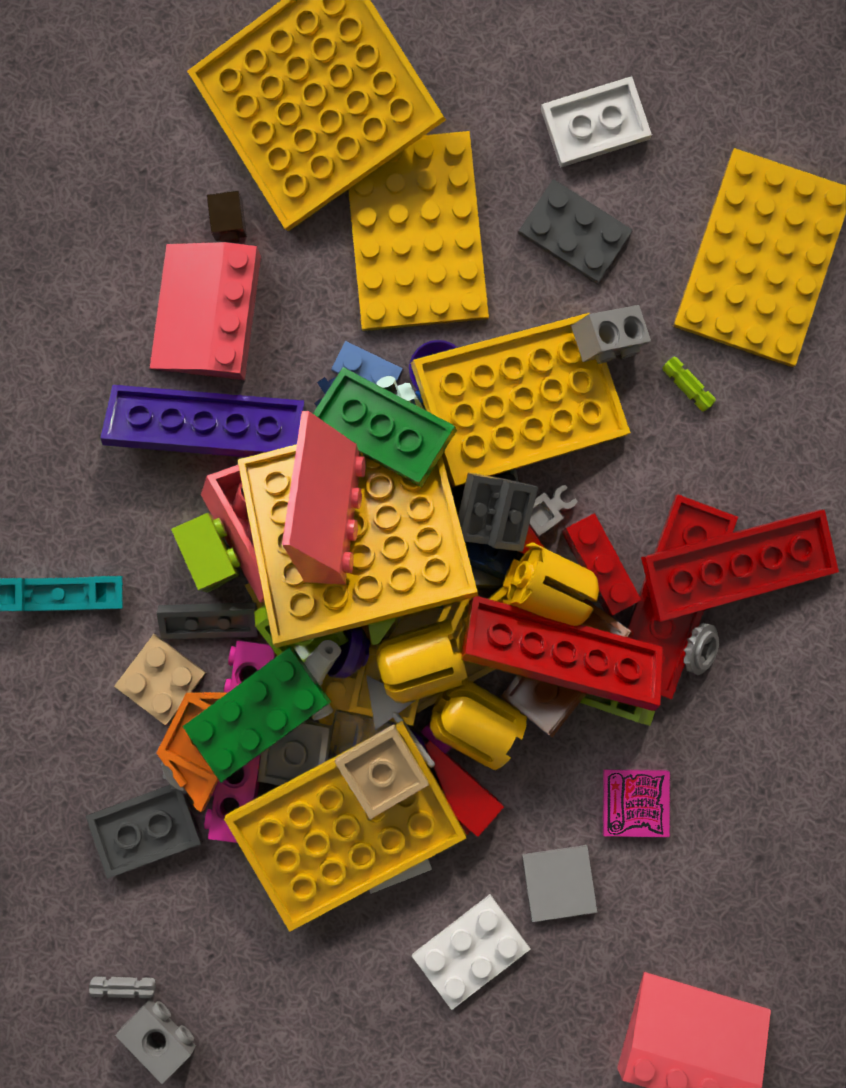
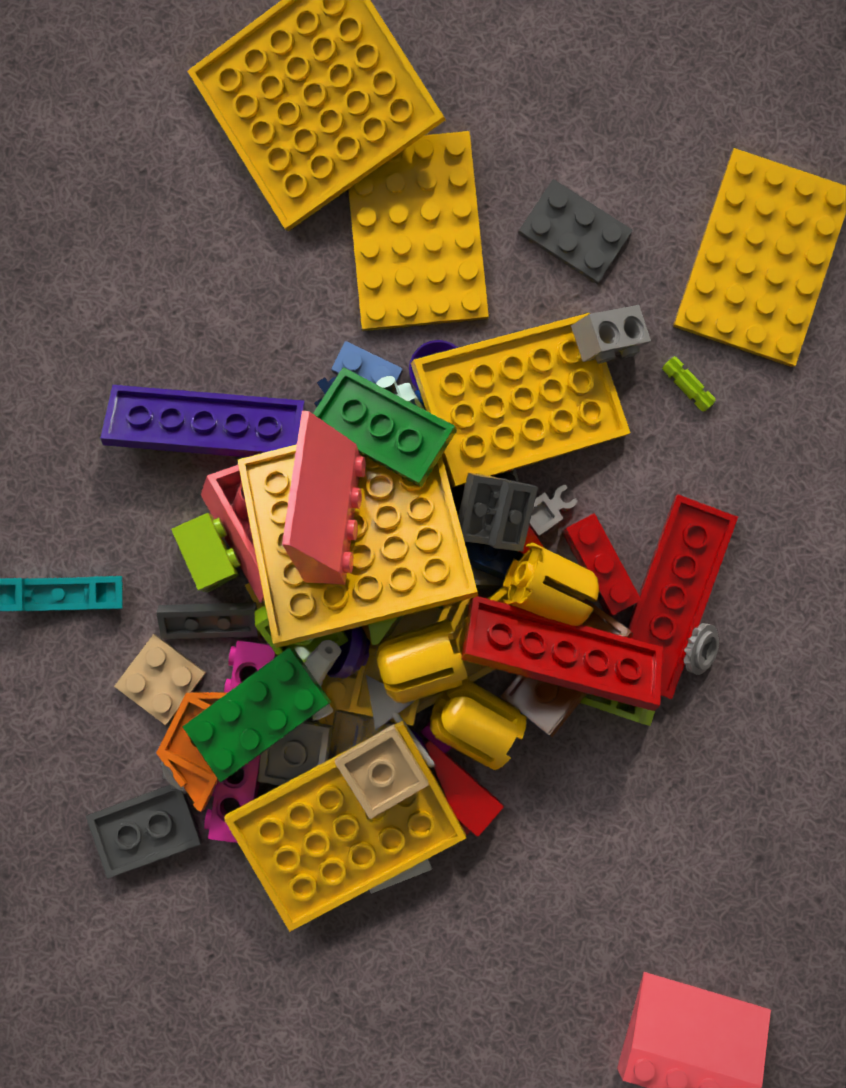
light grey axle [89,977,156,998] -> none
light grey brick [115,998,196,1084] -> none
coral slope [150,242,261,380] -> none
dark brown brick [207,191,247,243] -> none
white plate [412,894,530,1010] -> none
light grey tile [522,845,597,922] -> none
white plate [541,76,652,168] -> none
dark pink tile [603,769,670,837] -> none
red plate [641,509,839,622] -> none

